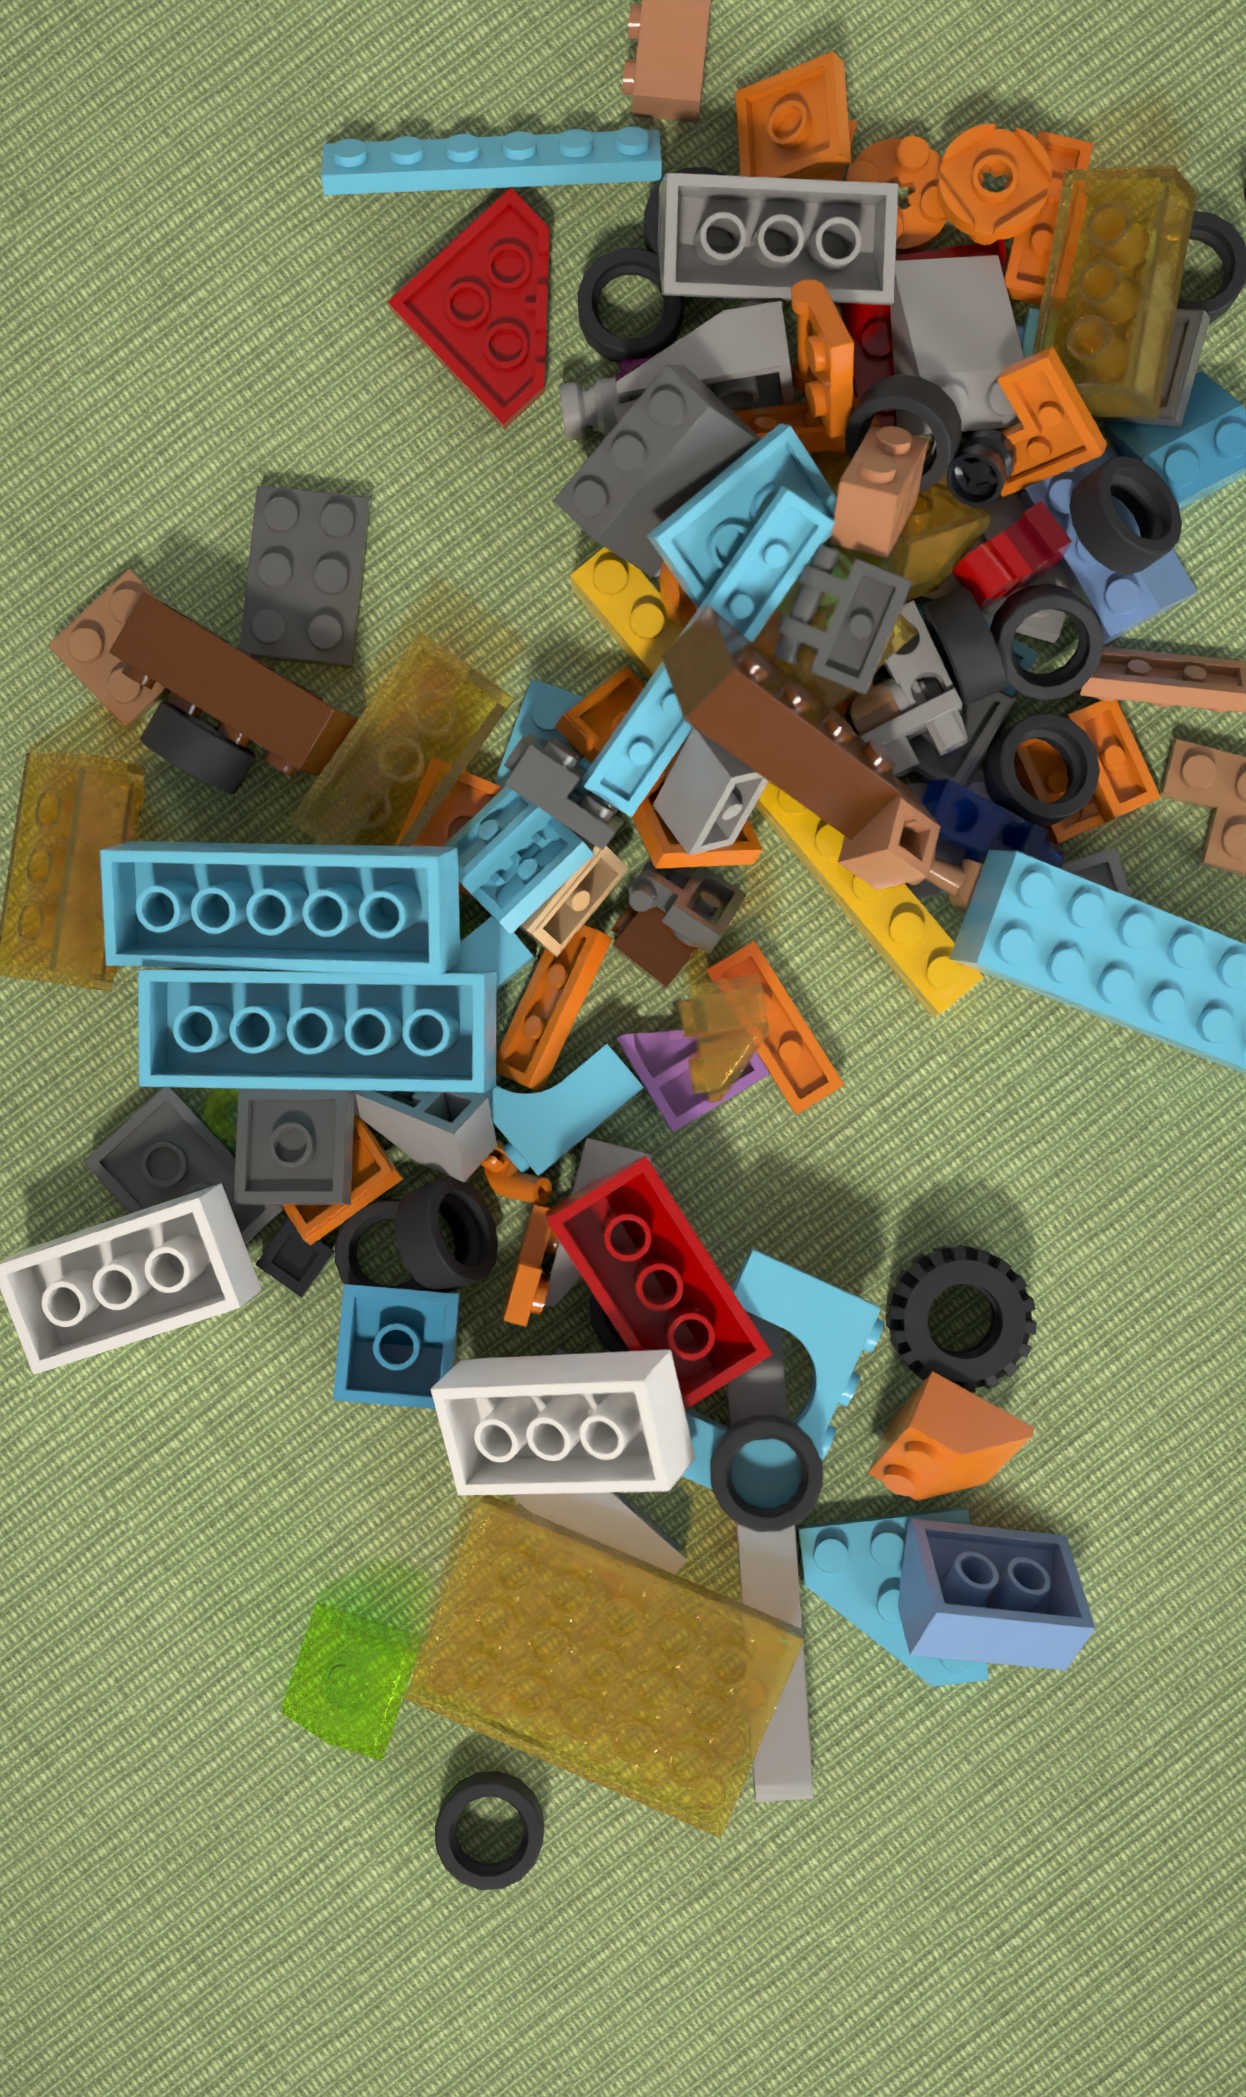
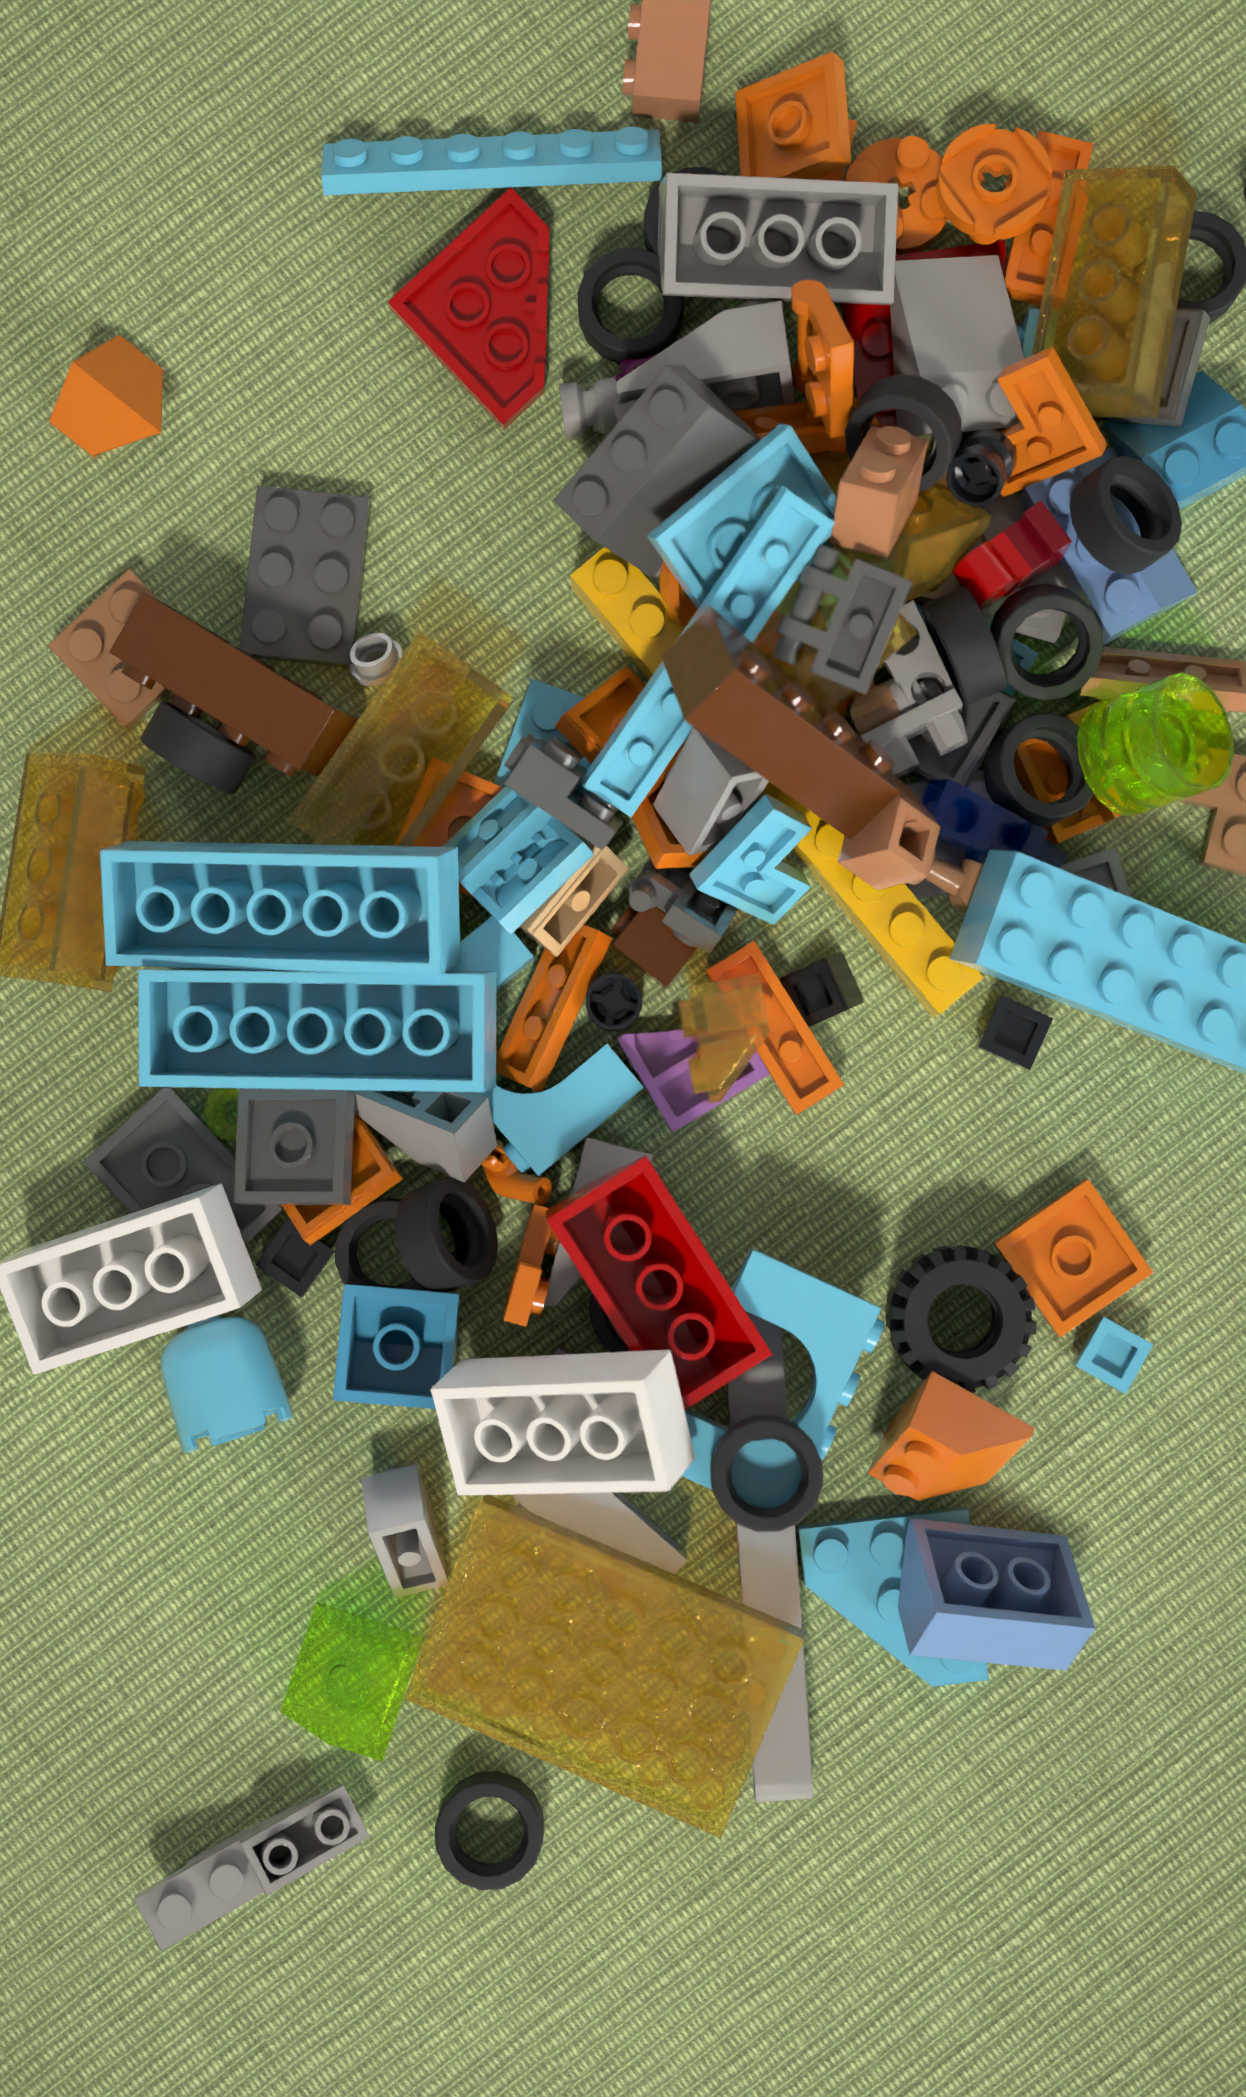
none -> orange slope [49,335,165,459]
none -> light grey slope [134,1784,370,1951]
none -> medium azure cylinder [160,1314,294,1453]
none -> light grey plate [349,633,405,686]
none -> light grey slope [361,1464,450,1598]
none -> black wheel [585,973,642,1032]
none -> medium azure plate [689,794,812,925]
none -> black slope [780,952,864,1027]
none -> black plate [976,995,1053,1070]
none -> orange plate [992,1178,1153,1338]
none -> medium azure plate [1072,1315,1153,1394]
none -> clear neon green wheel [1077,672,1234,817]

